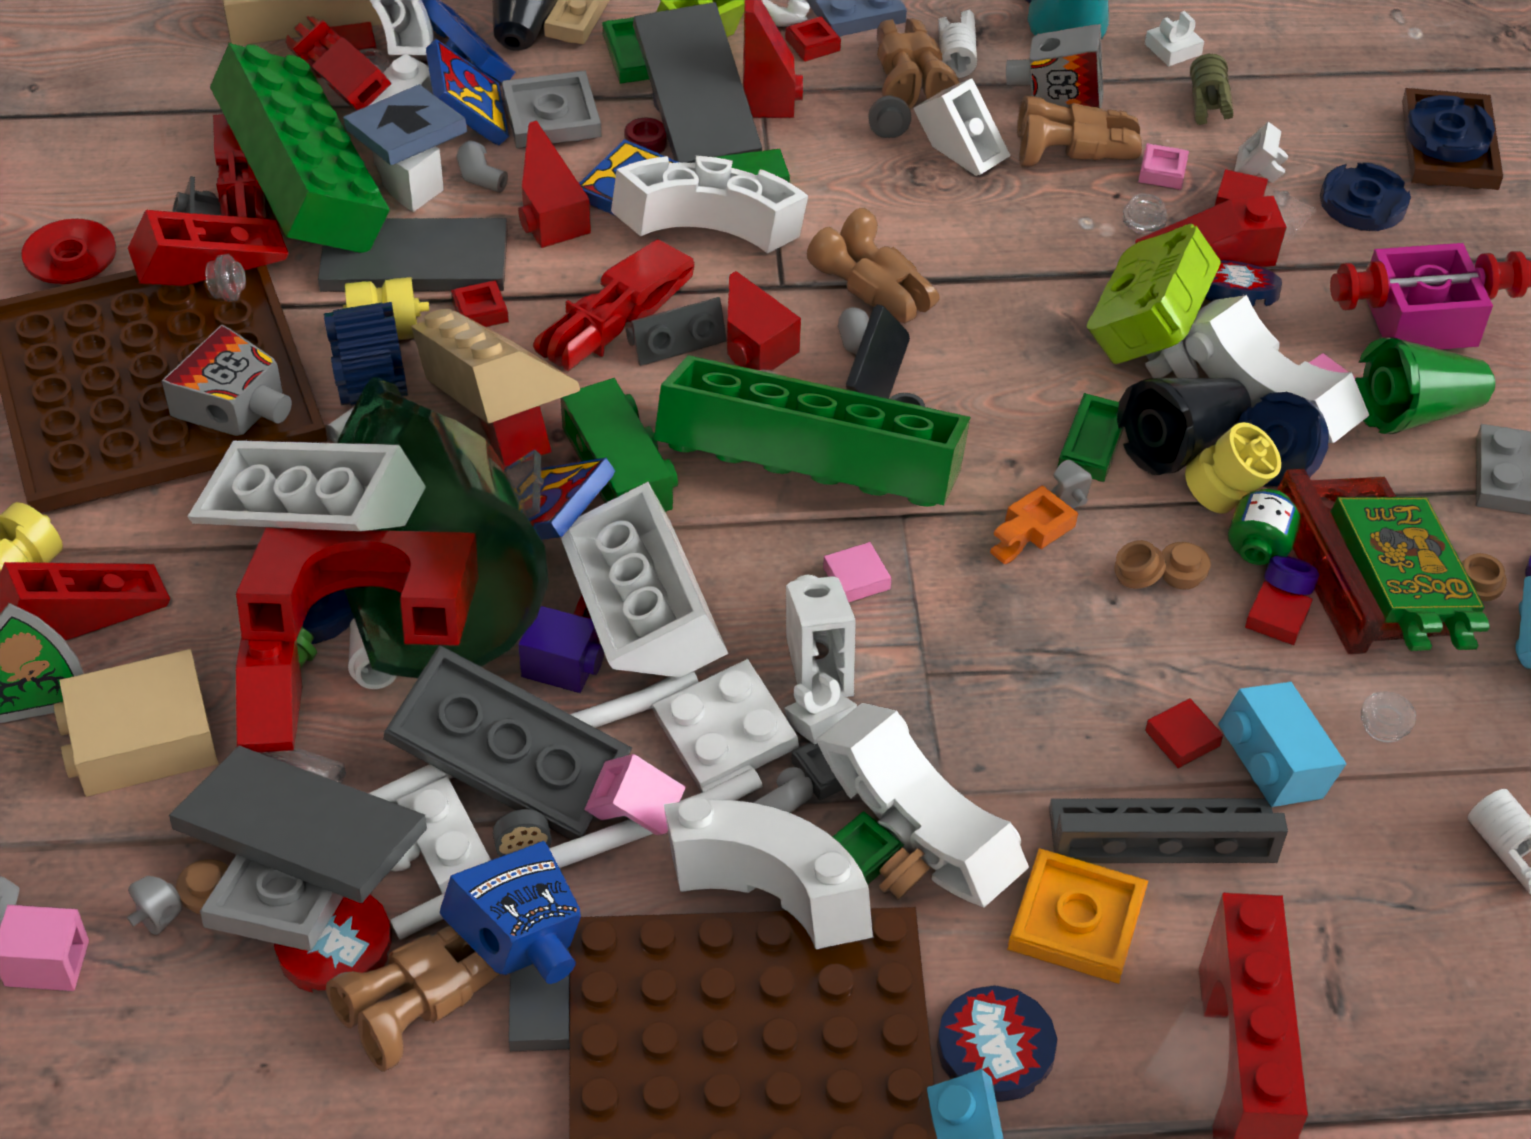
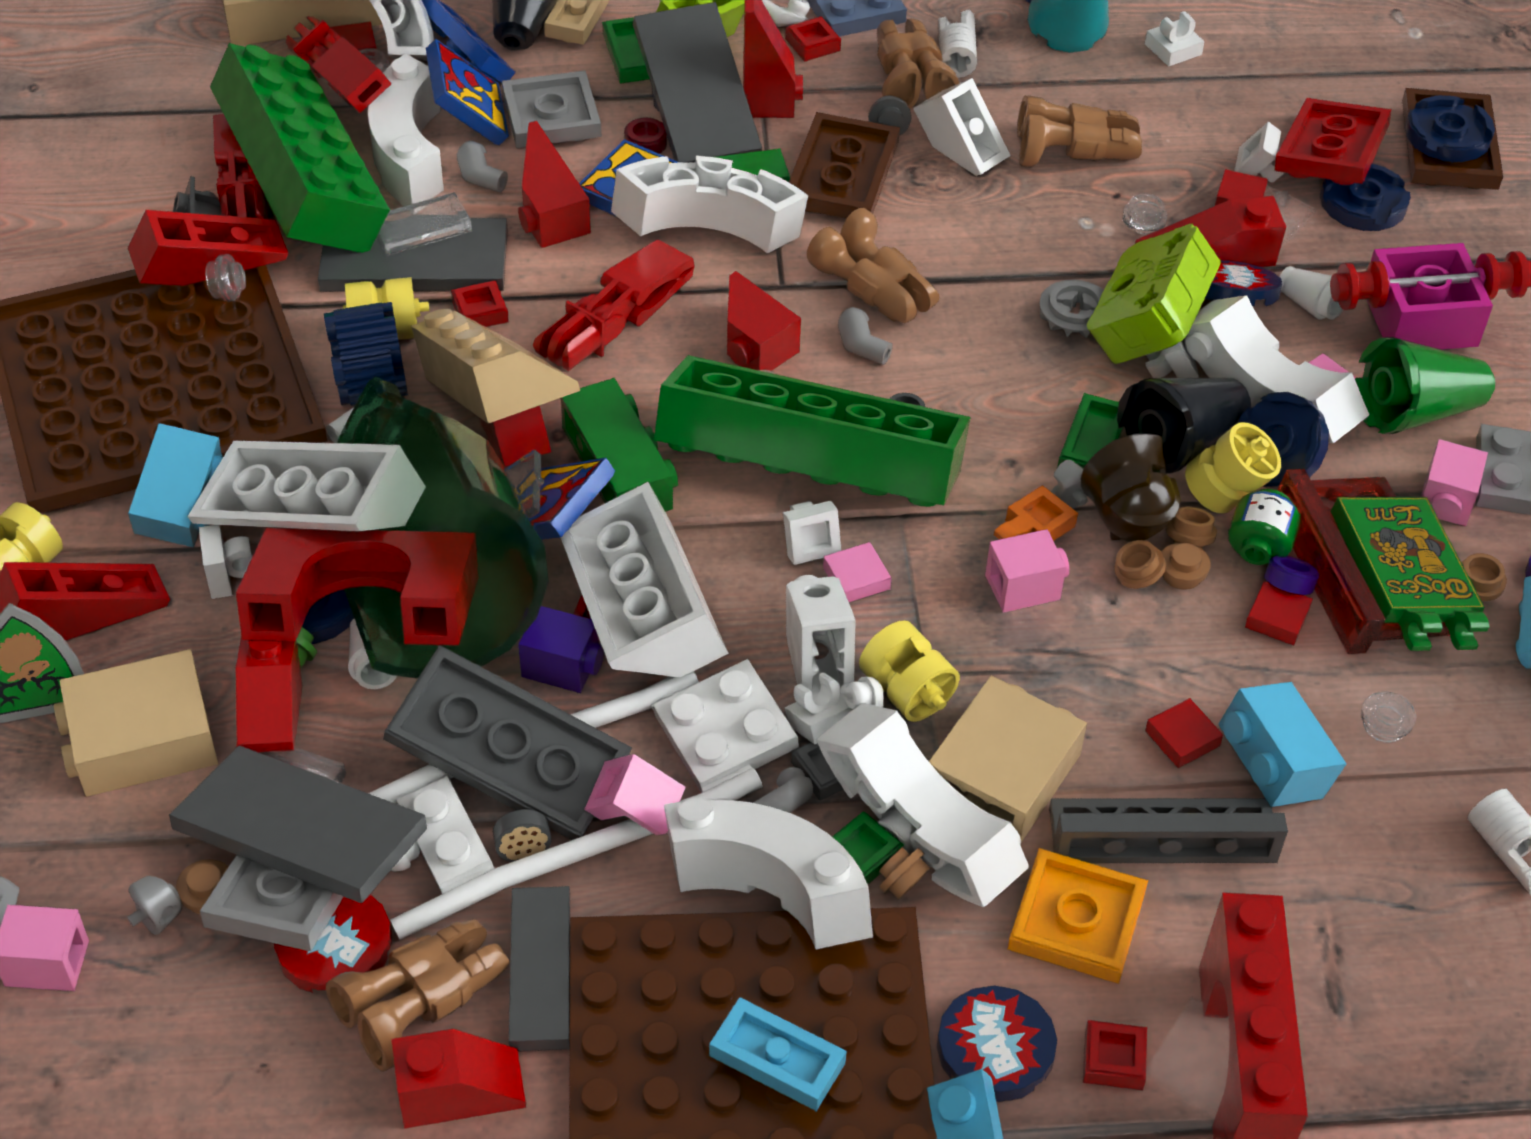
red dish [21,218,116,284] -> none
light grey torso [162,325,292,436] -> none
sand blue tile [343,84,467,165] -> none
blue torso [439,841,581,984] -> none
dark grey hinge [626,297,727,366] -> none
black slope [846,304,910,399] -> none
light grey torso [1006,24,1104,109] -> none
bright pink tile [1138,144,1189,190] -> none
olive hinge [1190,53,1234,125] -> none
none -> medium azure brick [128,423,223,548]
none -> white tile [199,525,253,599]
none -> clear tile [376,192,472,256]
none -> red slope [391,1029,526,1129]
none -> medium azure plate [709,997,847,1111]
none -> white tile [783,501,841,565]
none -> reddish brown plate [789,112,900,219]
none -> white arm [840,676,883,710]
none -> light yellow wheel [859,620,960,722]
none -> tan brick [929,675,1087,843]
none -> bright pink brick [985,529,1069,613]
none -> light grey gear [1039,280,1104,338]
none -> dark brown helmet [1080,434,1181,542]
none -> red tile [1083,1020,1147,1090]
none -> medium nougat plate [1166,507,1217,548]
none -> red plate [1275,98,1392,185]
none -> white cone [1279,266,1343,320]
none -> bright pink brick [1421,439,1488,526]

